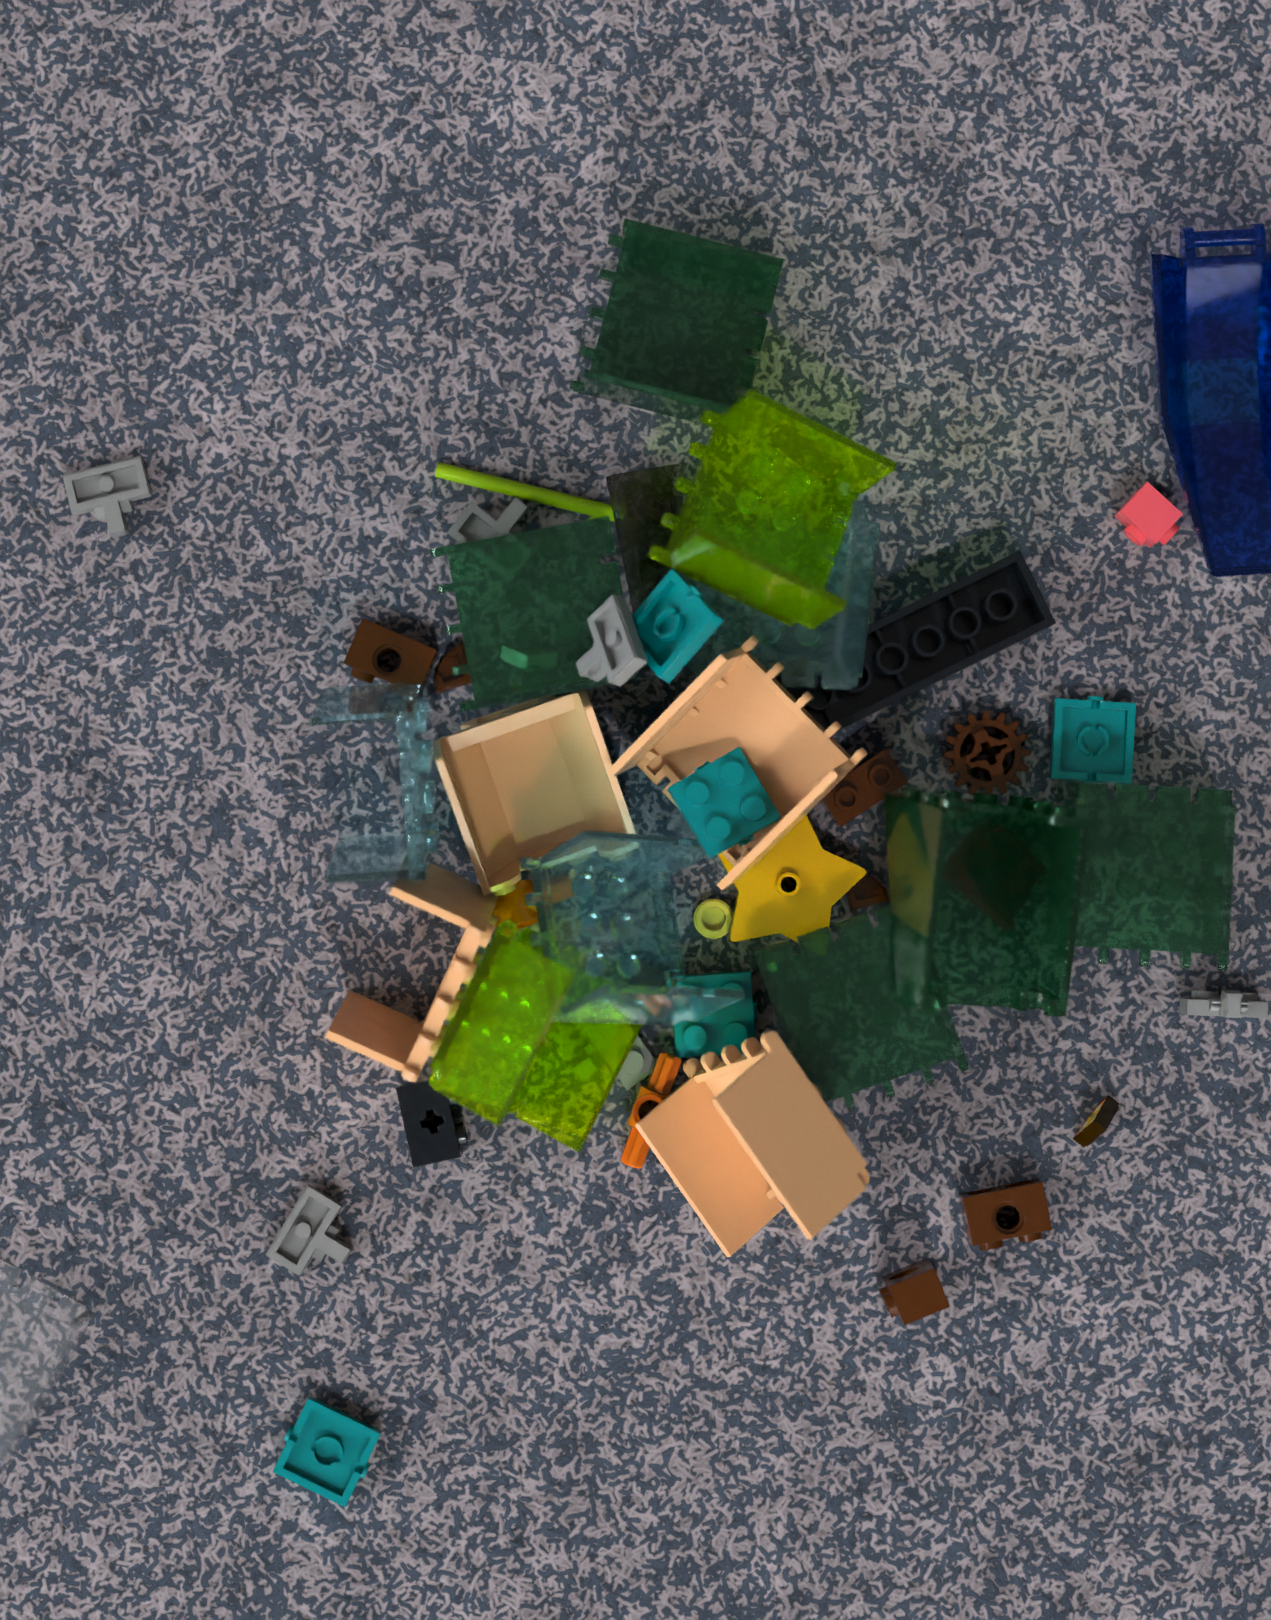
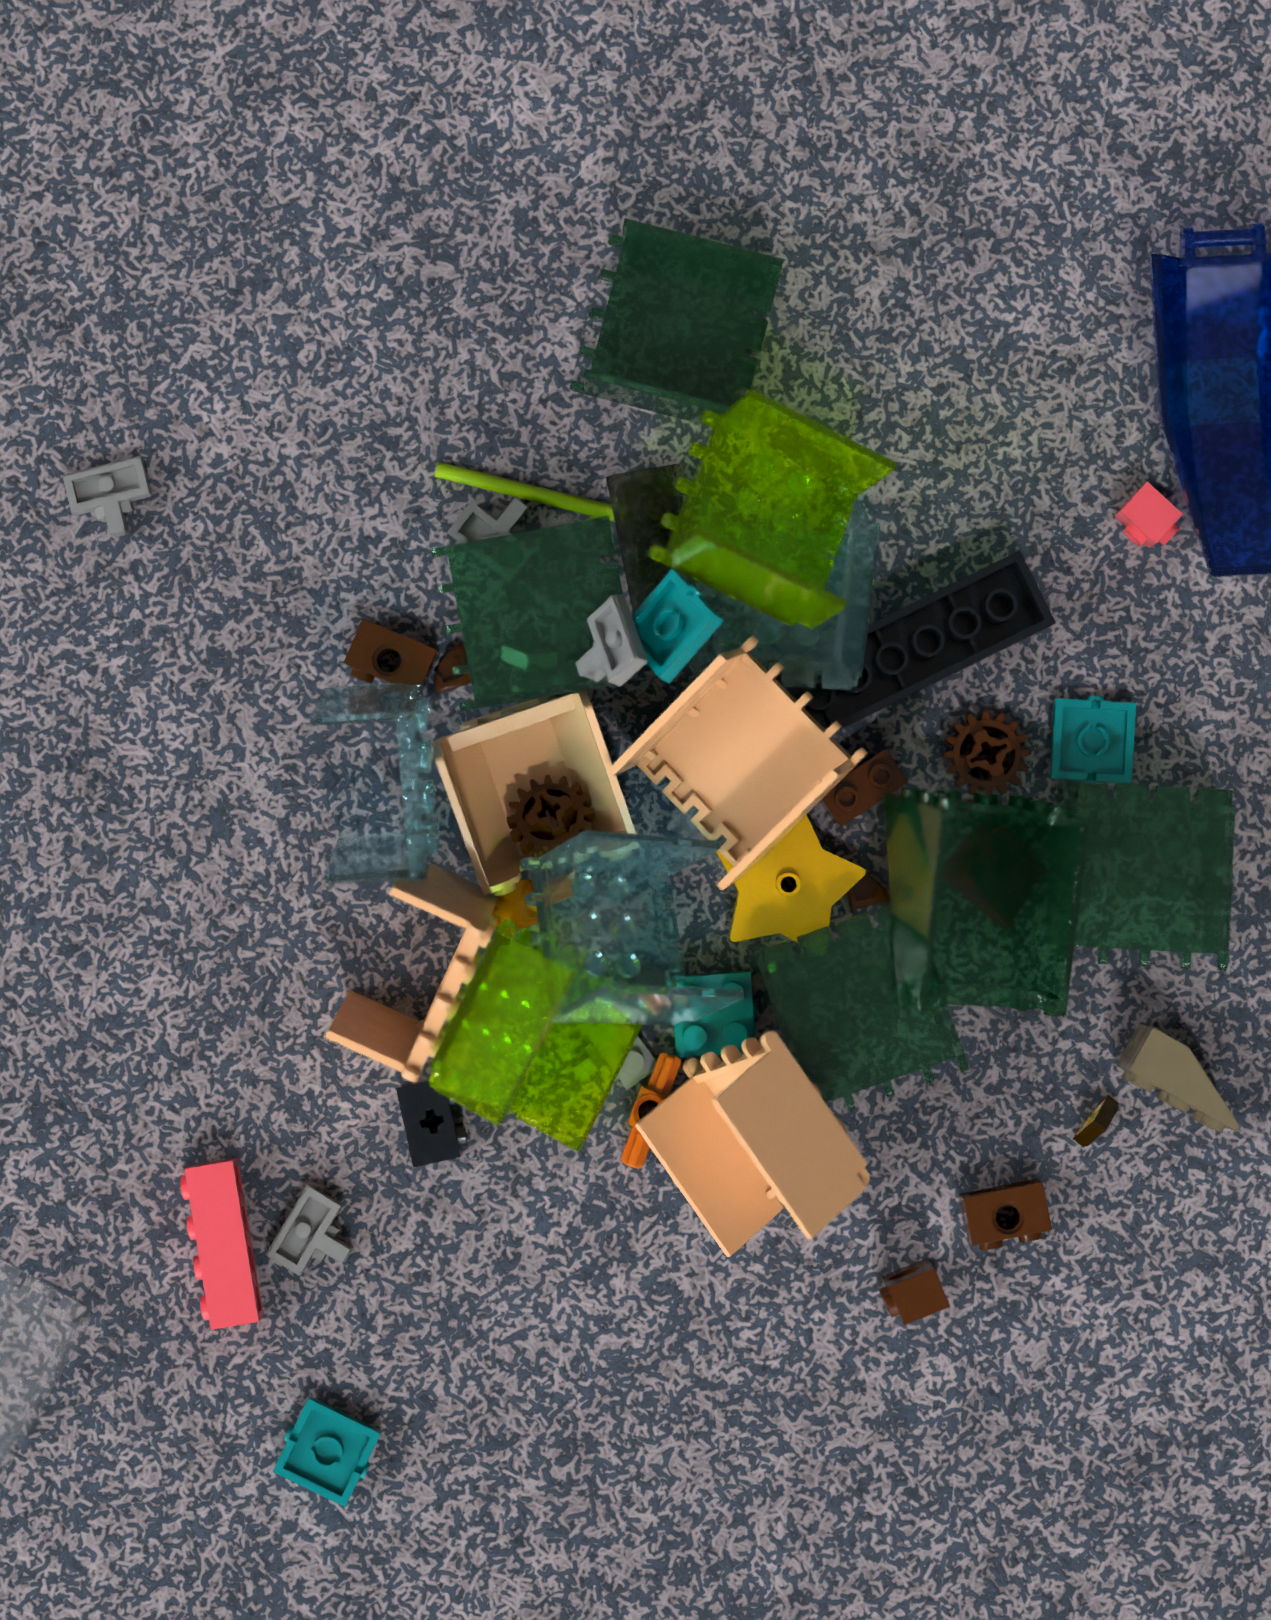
teal plate [668,747,781,860] -> none
light yellow tile [693,899,733,939] -> none
light grey hinge [1180,990,1268,1018] -> none
none -> coral brick [180,1157,264,1330]
none -> reddish brown gear [506,775,596,862]
none -> dark tan slope [1116,1024,1240,1133]

